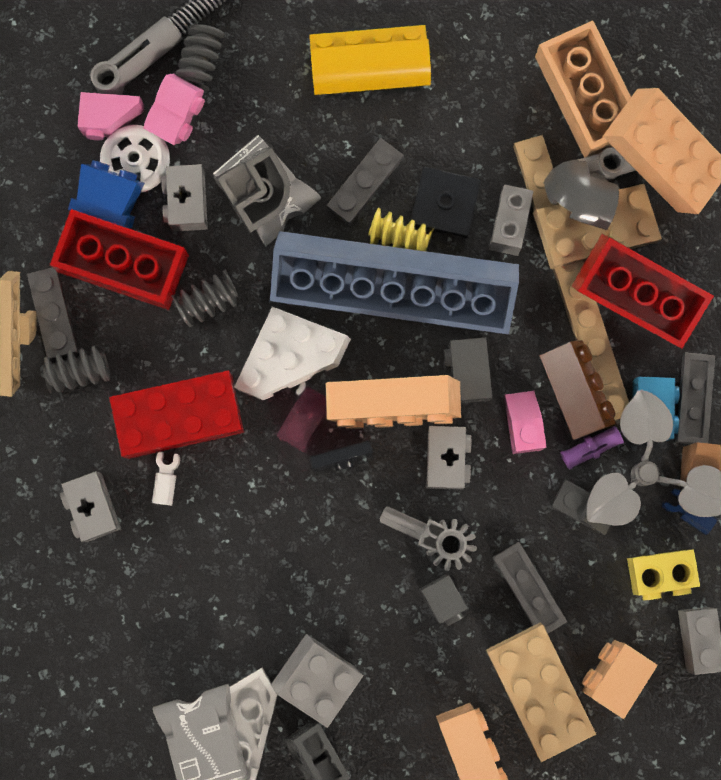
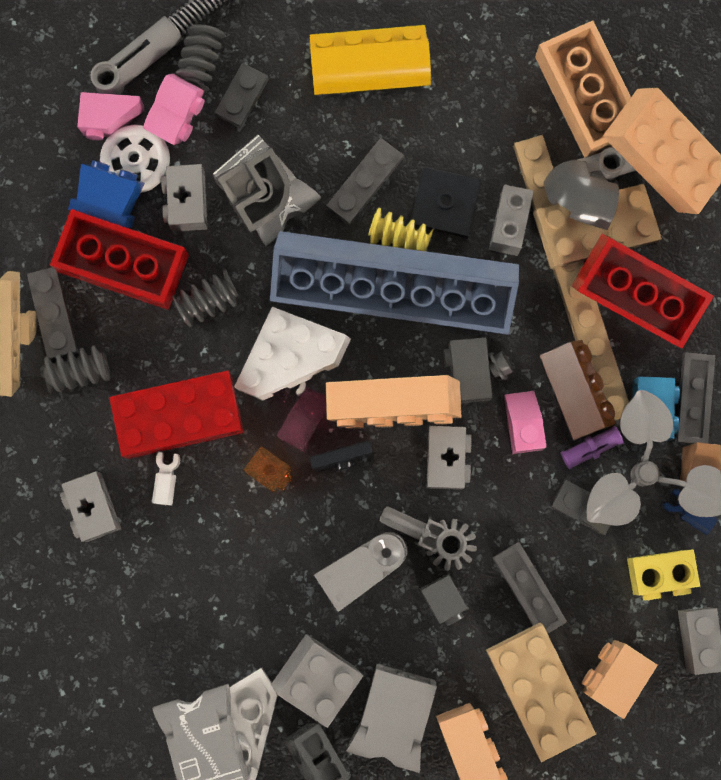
none -> dark grey plate [215,63,269,129]
none -> clear orange brick [243,446,293,493]
none -> light grey piece [314,532,408,612]
none -> light grey piece [345,664,437,773]
none -> dark grey plate [489,351,514,380]

